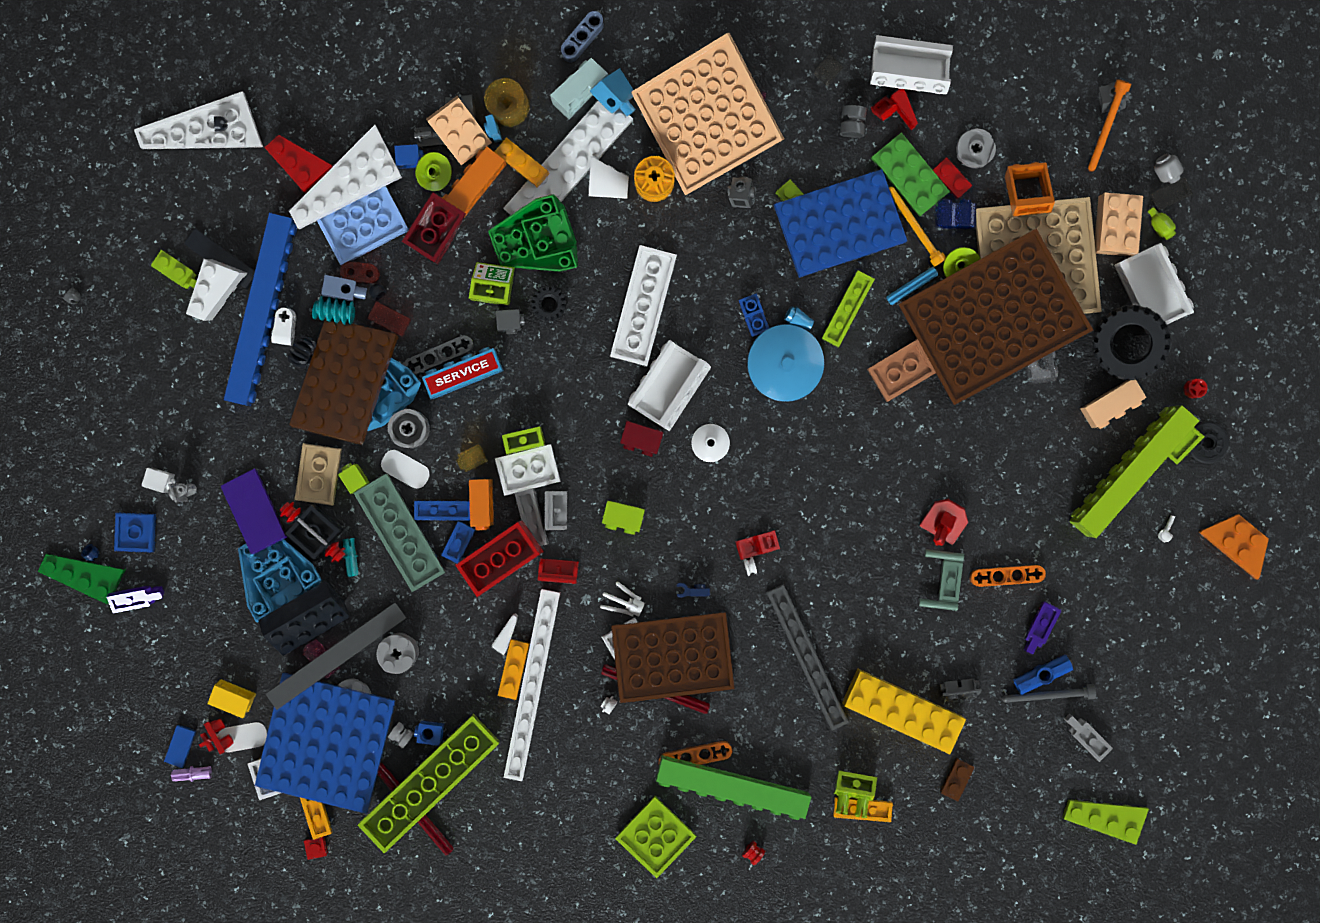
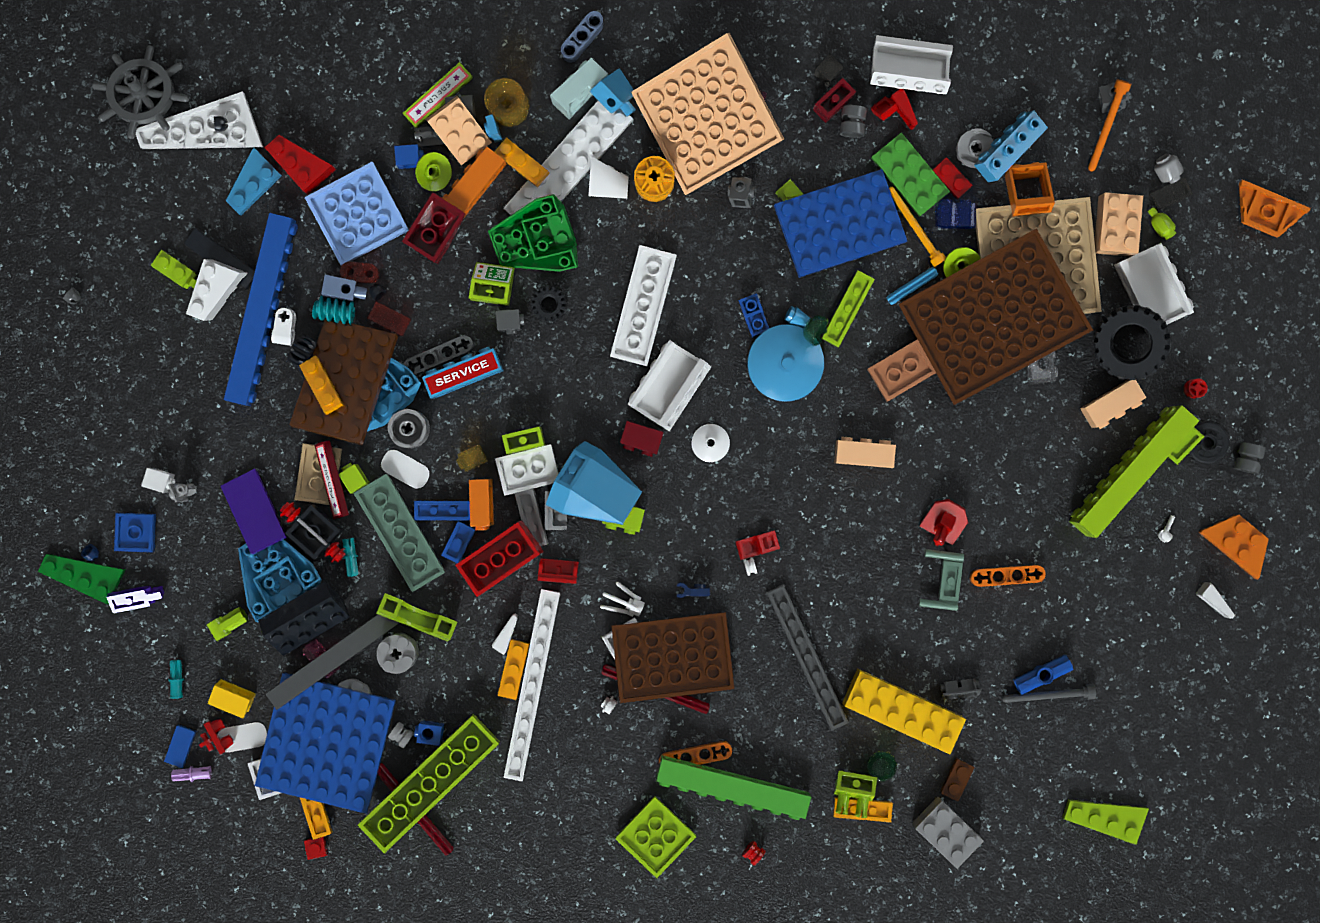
white wing [289,125,402,229] -> none
dark purple hinge [1024,601,1061,654] -> none
light grey hinge [1064,714,1113,762] -> none
none -> dark grey piece [92,45,190,139]
none -> teal axle [168,660,184,699]
none -> lime piece [207,607,249,641]
none -> dark azure wing [226,147,282,215]
none -> light orange plate [299,355,343,415]
none -> tile [314,440,349,519]
none -> lime arch [376,593,457,642]
none -> tile [403,62,473,128]
none -> dark azure wedge [546,441,642,525]
none -> clear green hair [803,315,829,346]
none -> dark red brick [813,78,856,123]
none -> light nougat brick [834,437,896,468]
none -> clear green hair [866,751,897,782]
none -> light grey brick [912,797,984,869]
none -> dark azure brick [974,110,1048,182]
none -> white slope [1196,582,1235,619]
none -> dark grey wheel [1234,442,1266,474]
none -> orange wing [1239,180,1311,238]

